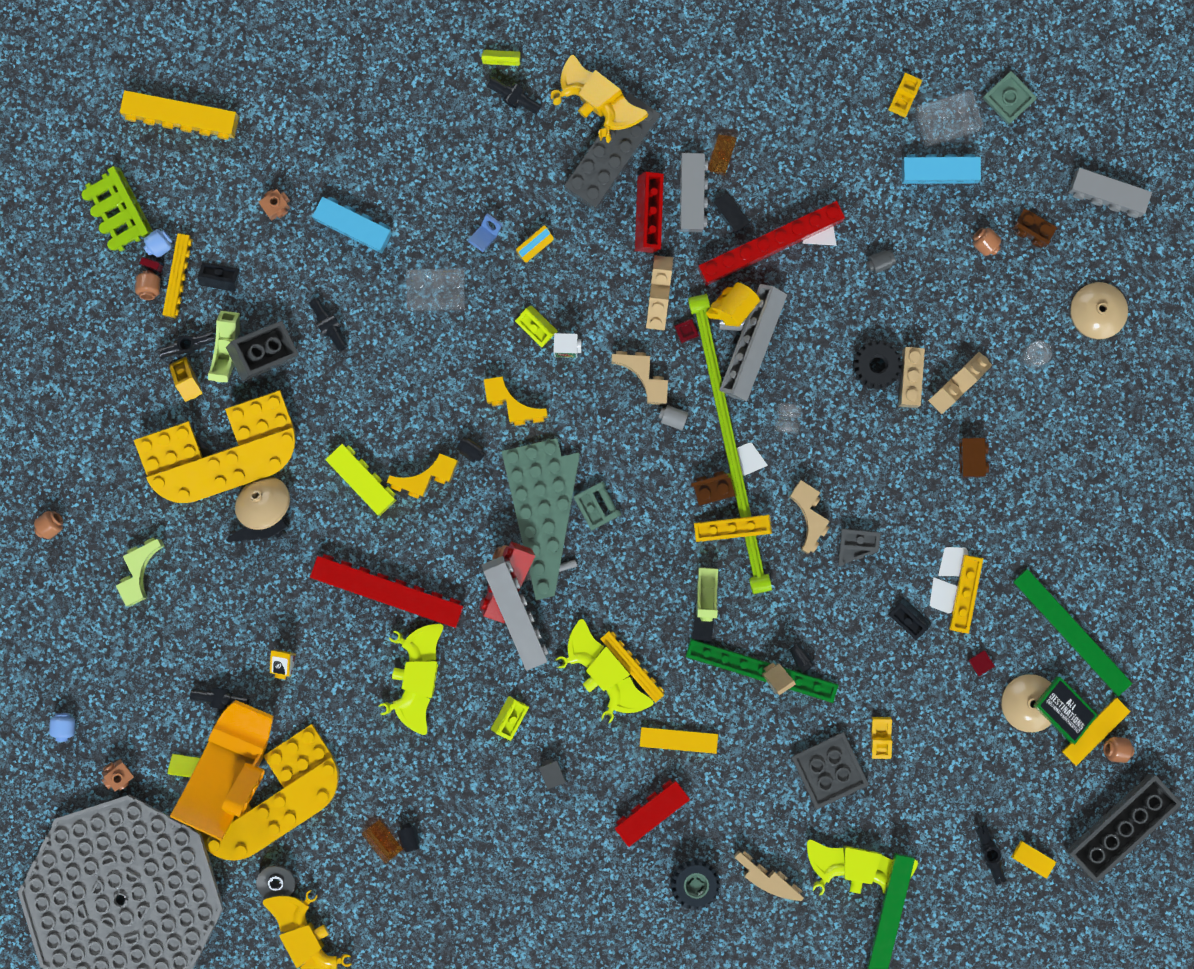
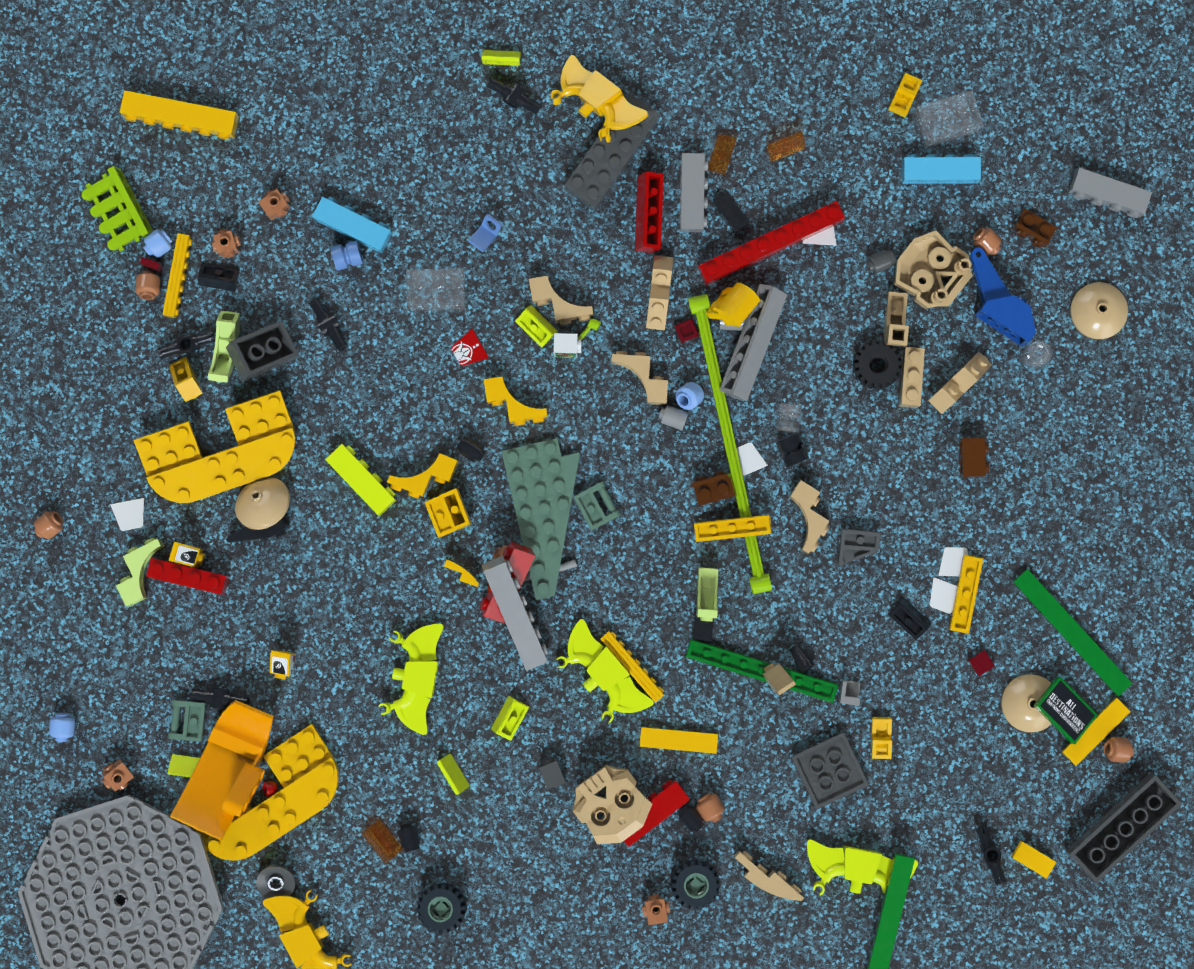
red brick [310,554,464,628] -> none
yellow slope [516,226,554,263] -> none
sand green plate [983,71,1037,125] -> none
none -> white sticker [110,498,144,531]
none -> red brick [146,558,230,595]
none -> sand green plate [168,700,207,742]
none -> slope [169,542,205,568]
none -> nougat brick [212,229,241,258]
none -> red hinge [263,781,278,797]
none -> medium blue wheel [331,240,363,271]
none -> black wheel [416,883,467,934]
none -> yellow brick [424,488,472,538]
none -> neon yellow slope [437,754,470,795]
none -> yellow slope [444,559,480,587]
none -> red sticker [451,329,489,366]
none -> tan arch [529,276,593,325]
none -> tan brick [573,765,652,844]
none -> lime hand [578,319,601,340]
none -> nougat brick [642,894,670,925]
none -> light blue head [676,382,704,410]
none -> black brick [676,803,705,832]
none -> nougat head [696,793,725,823]
none -> clear orange slope [766,131,805,162]
none -> black wheel [776,433,809,468]
none -> light grey panel [838,680,860,706]
none -> tan arch [884,292,909,347]
none -> tan brick [894,231,972,309]
none -> blue slope [970,248,1036,347]

